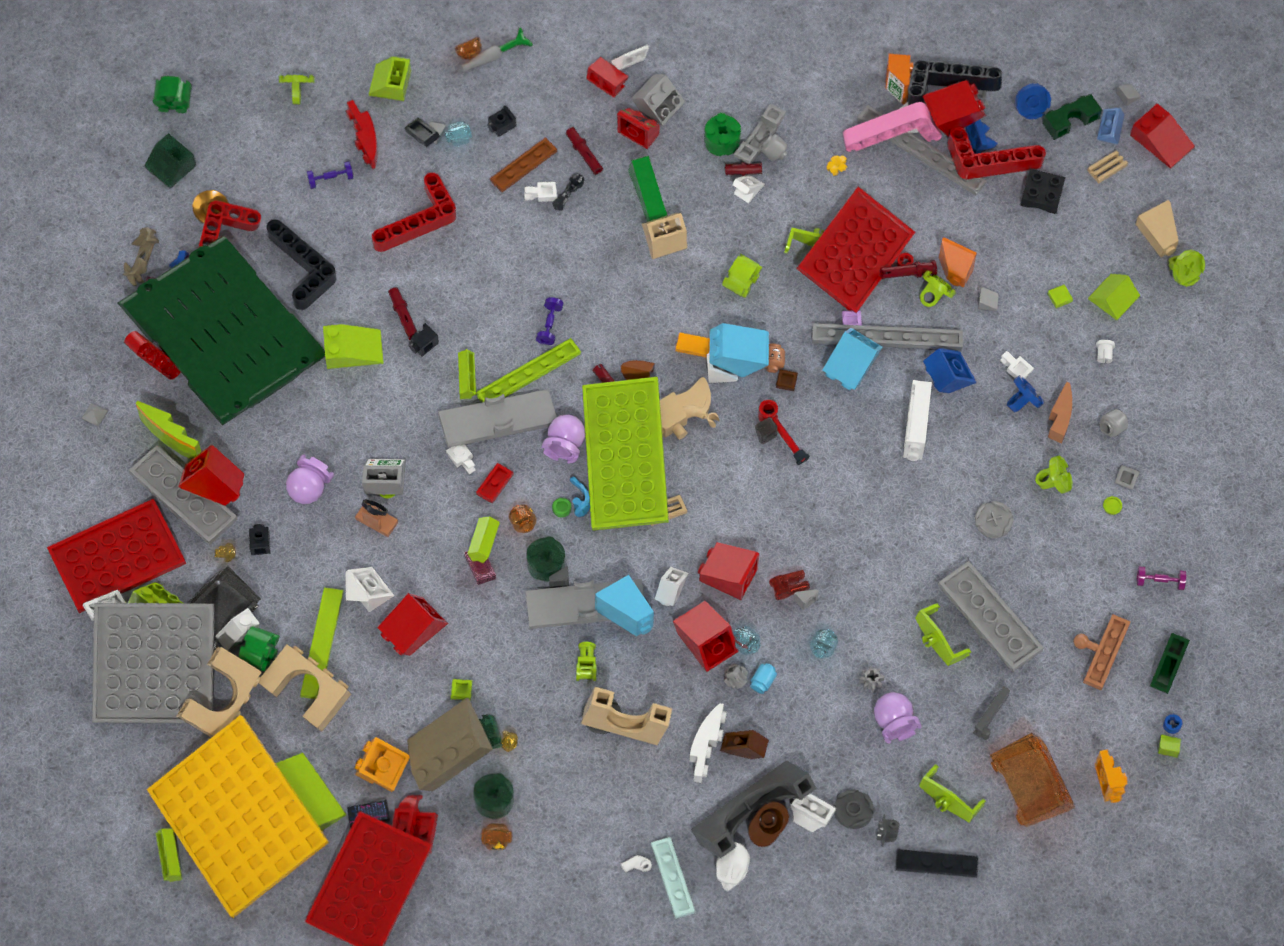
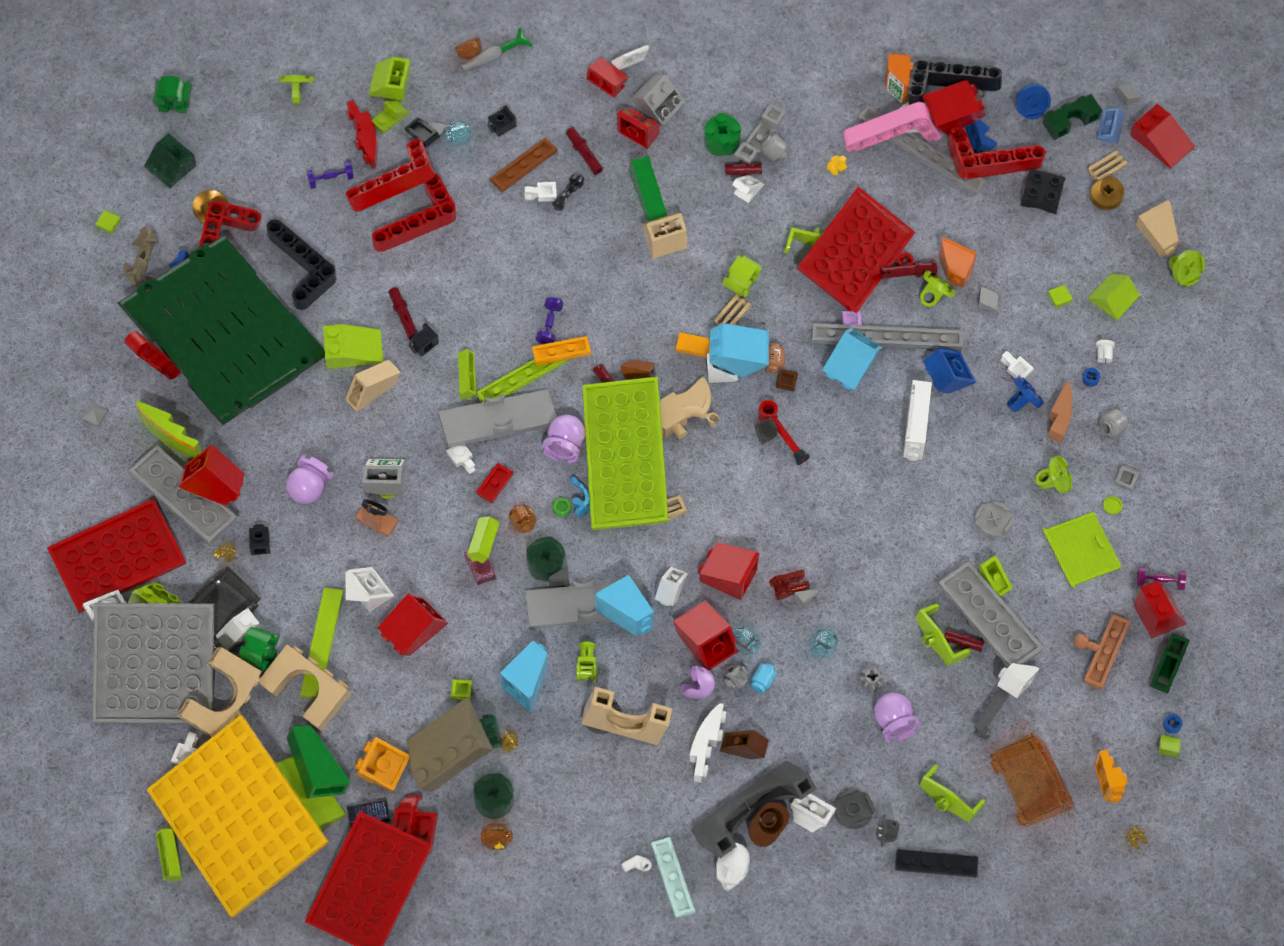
none -> lime tile [95,210,121,234]
none -> white plate [171,732,199,765]
none -> green slope [286,725,350,798]
none -> red beam [345,139,435,212]
none -> tan slope [345,360,401,412]
none -> lime slope [372,101,410,134]
none -> medium azure slope [500,641,548,712]
none -> light orange tile [532,336,591,366]
none -> lavender helmet [681,665,715,699]
none -> tan tile [714,294,751,325]
none -> dark red pin [944,629,984,653]
none -> lime slope [979,555,1013,597]
none -> white slope [997,663,1039,698]
none -> lime piece [1042,512,1122,588]
none -> blue bush [1082,368,1100,387]
none -> pearl gold piece [1090,177,1124,210]
none -> clear yellow plate [1126,827,1148,849]
none -> red slope [1134,580,1187,639]

